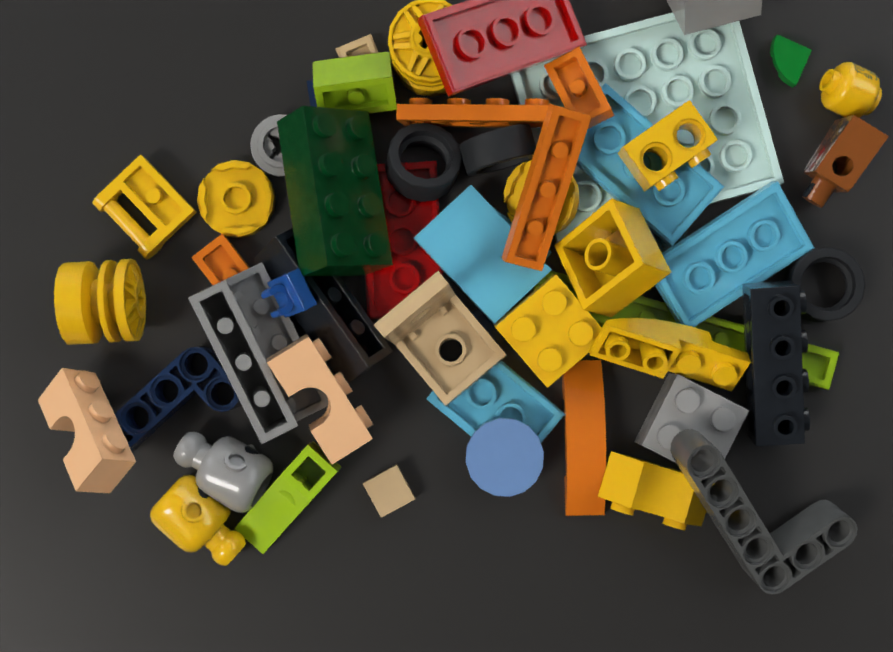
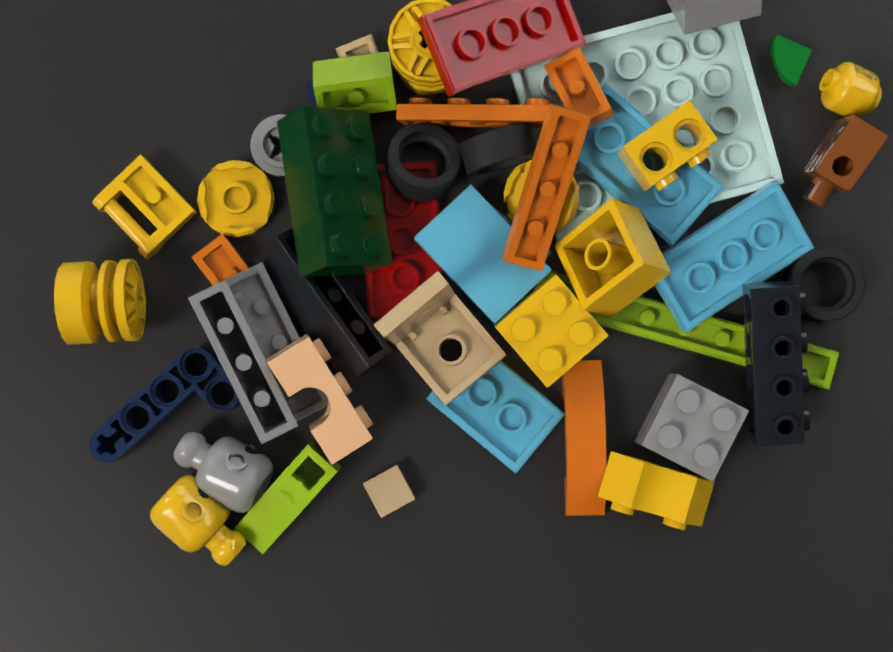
light nougat arch [38,368,136,493] -> none
blue tile [261,268,317,318] -> none
medium blue tile [465,418,544,497] -> none
yellow slope [589,318,751,391] -> none
dark grey beam [670,429,858,595] -> none

